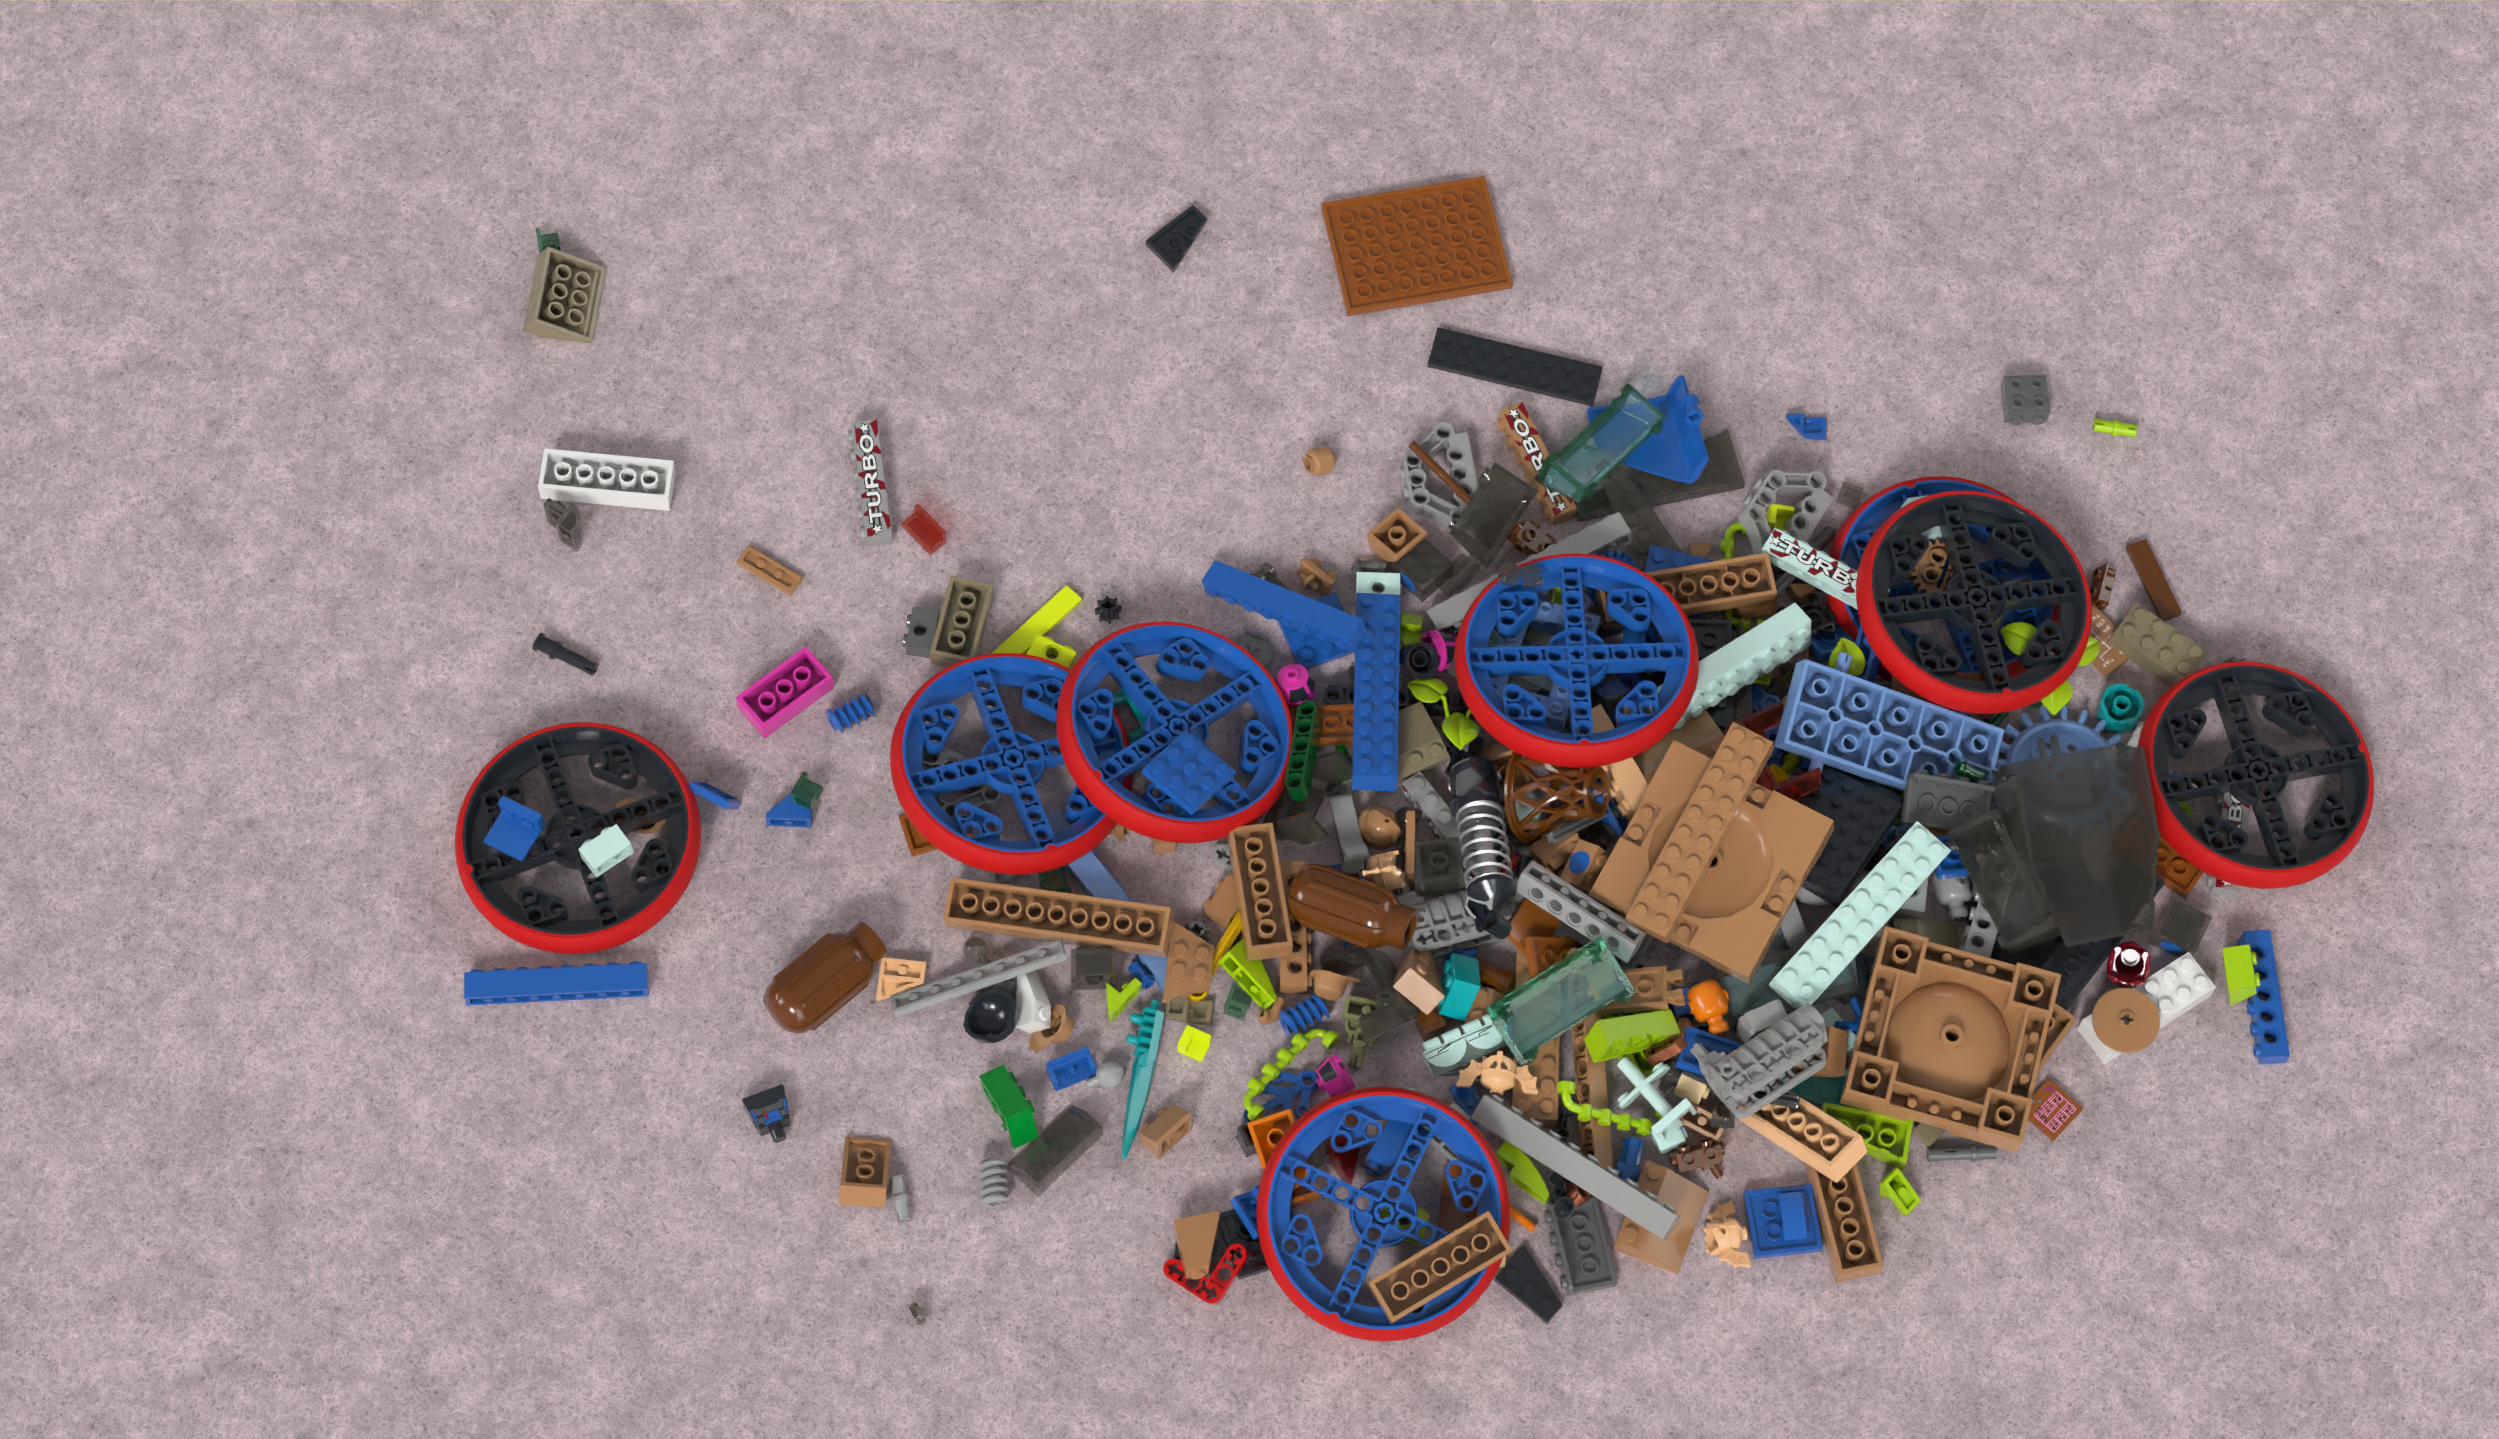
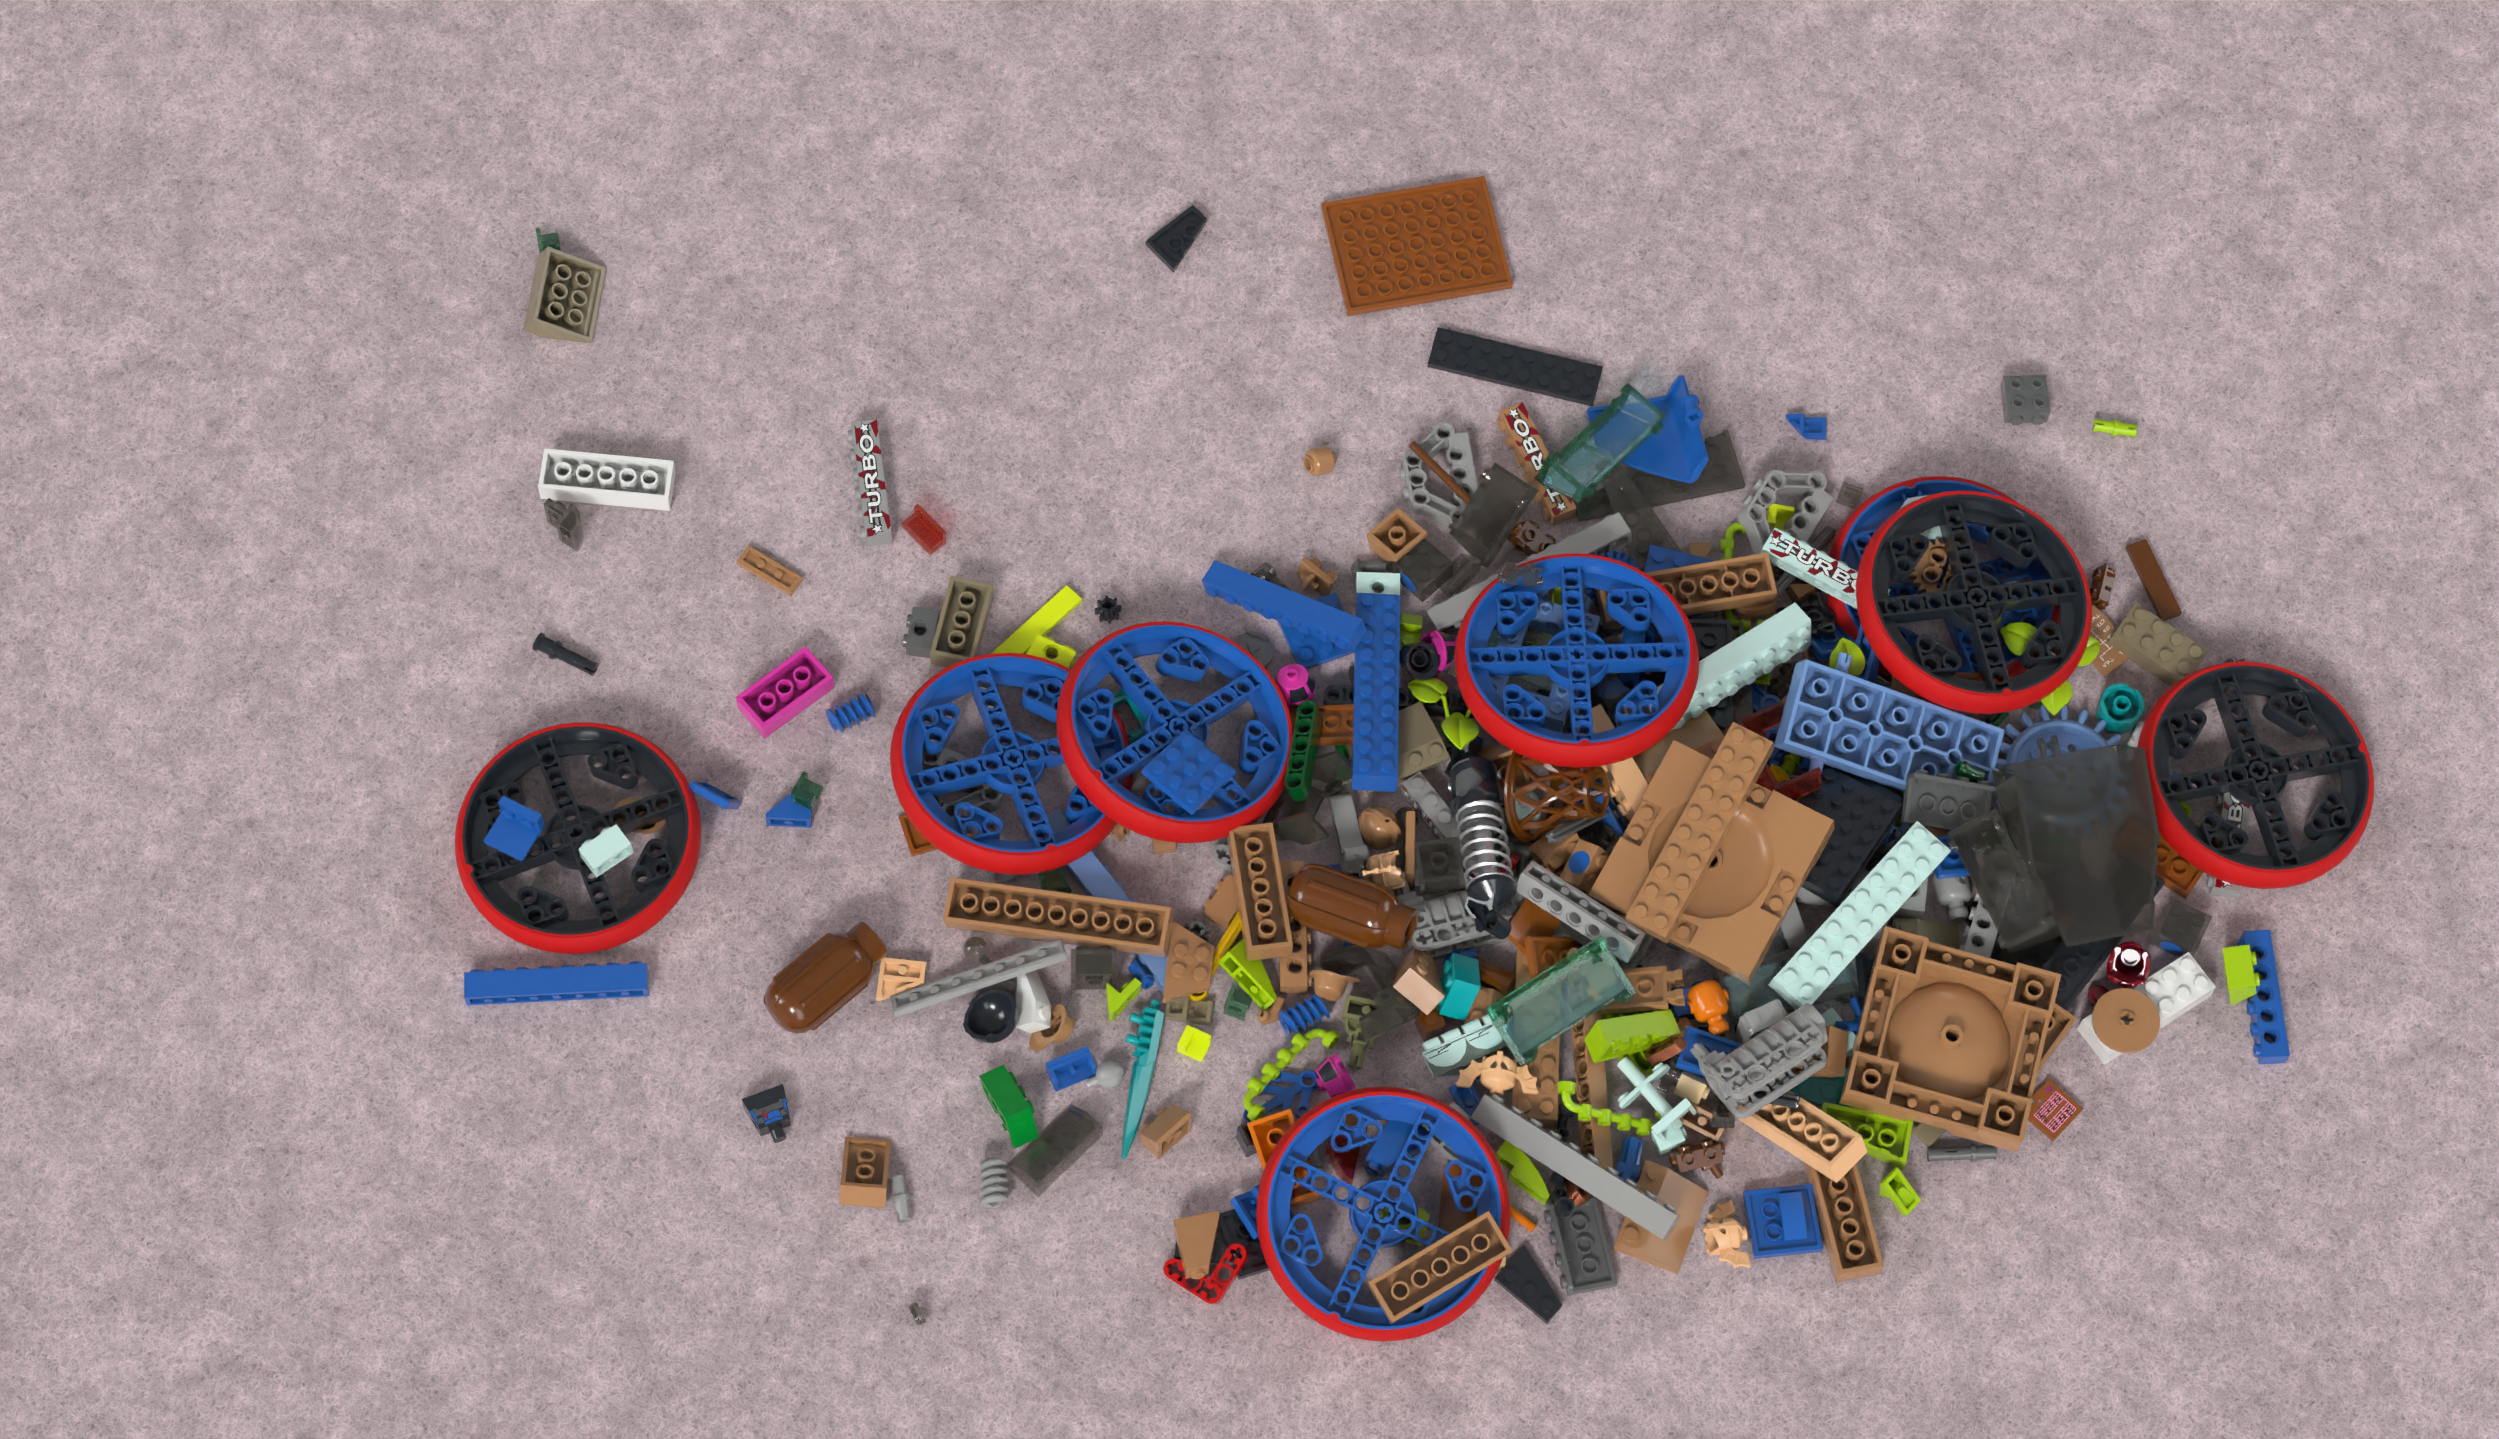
none -> dark red plate [2087,985,2109,1006]

